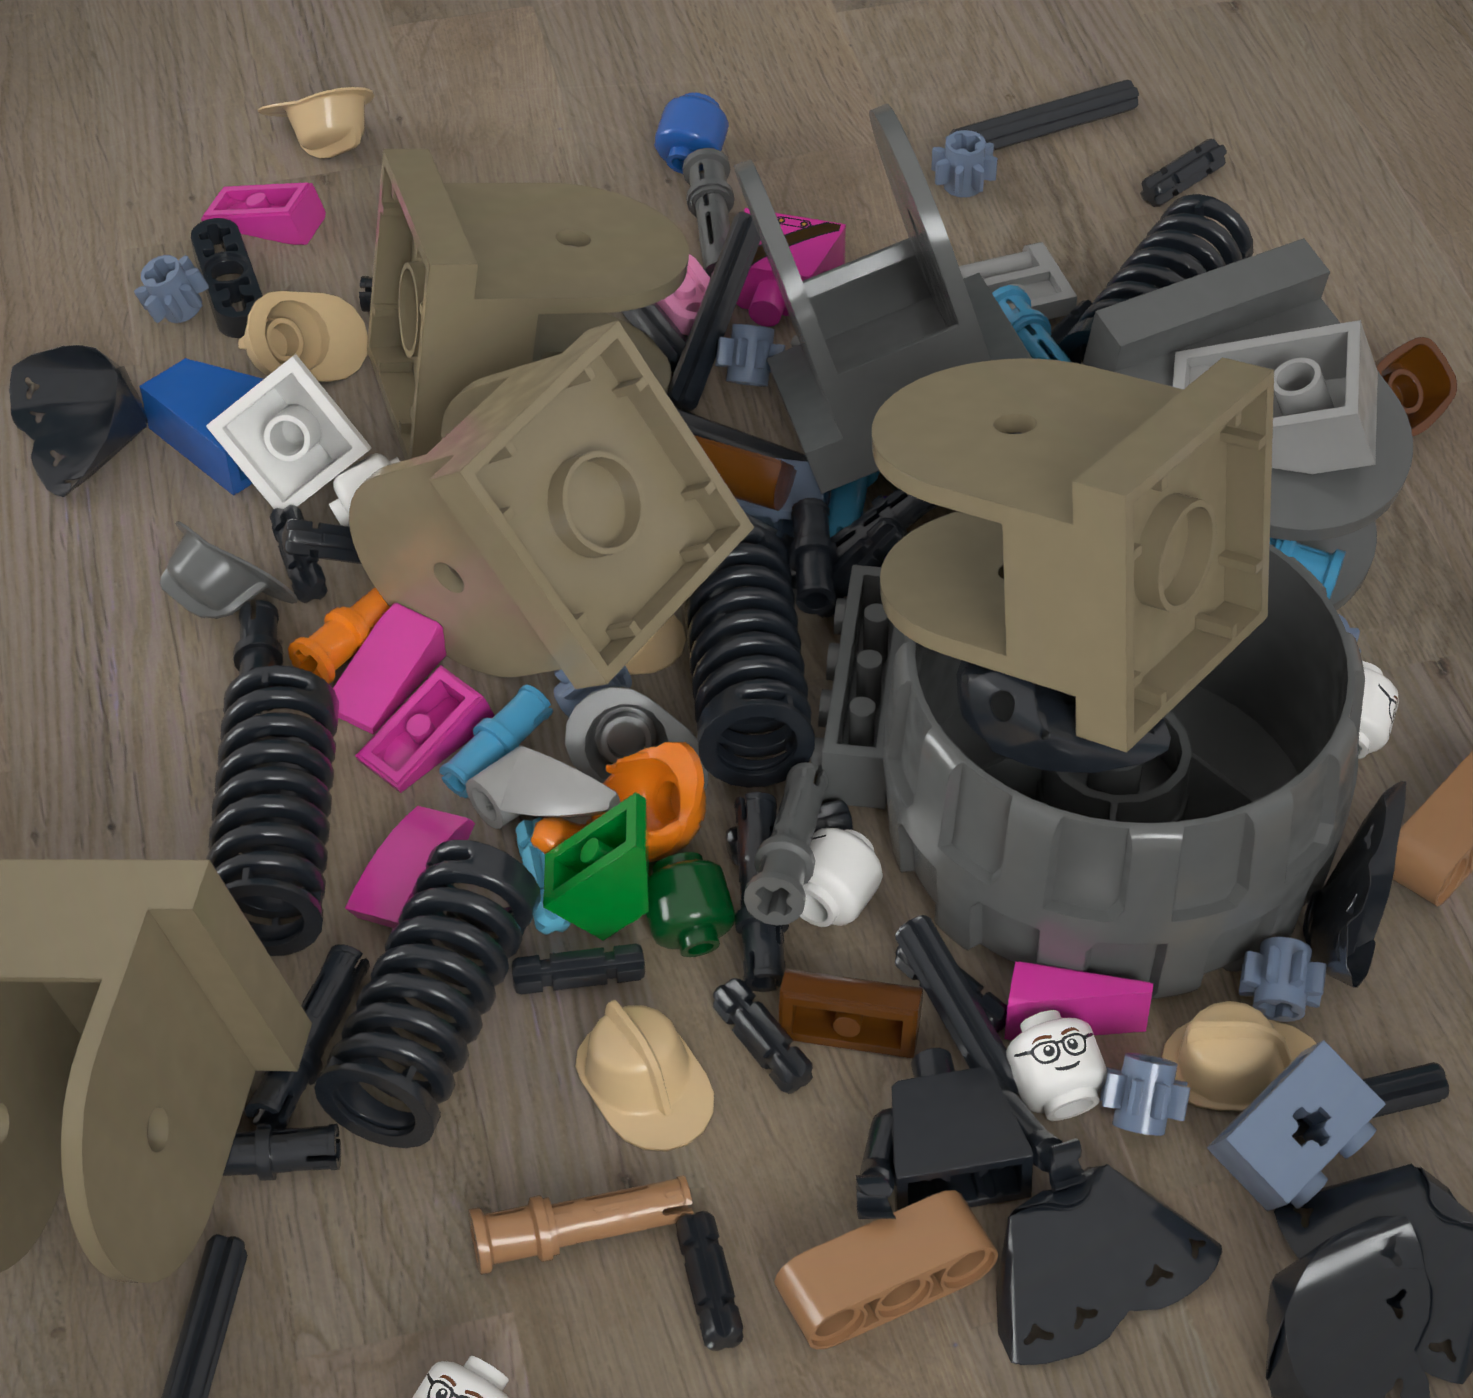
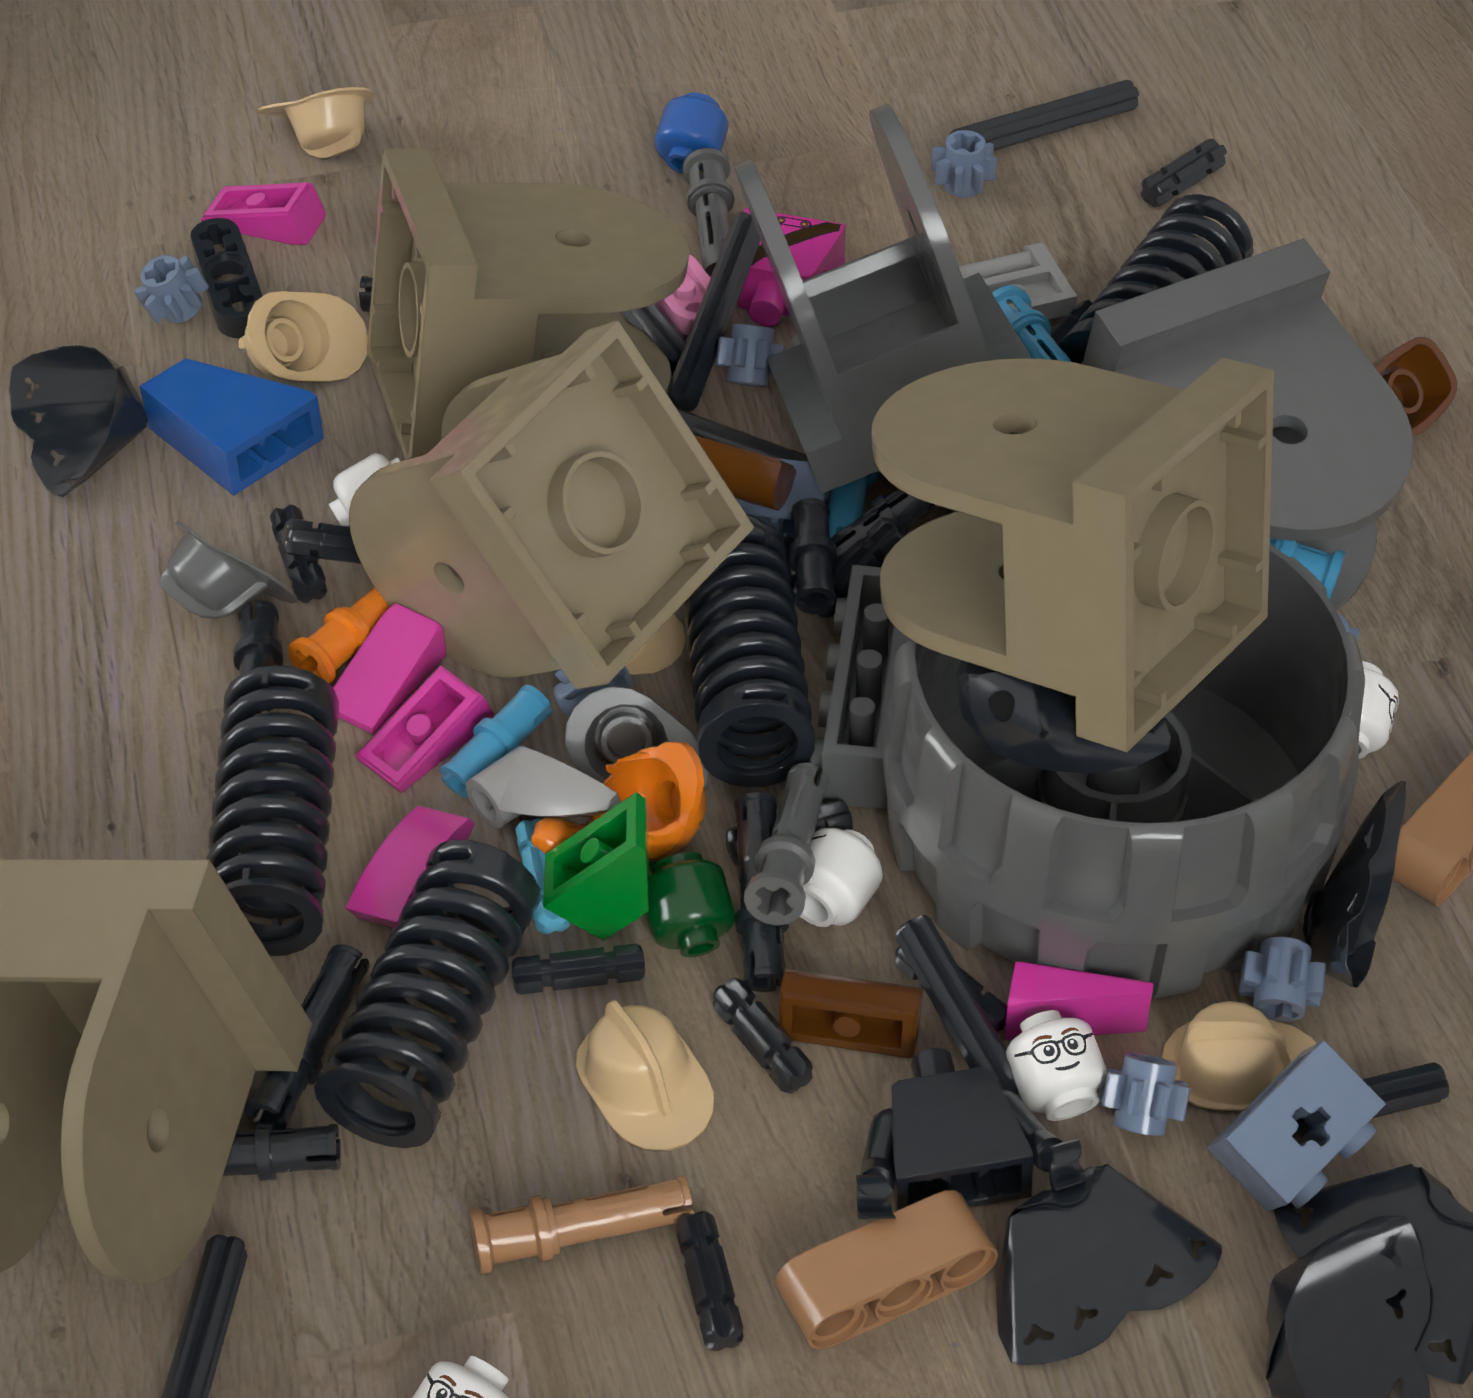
white slope [206,354,372,509] -> none
light grey slope [1173,320,1378,474] -> none

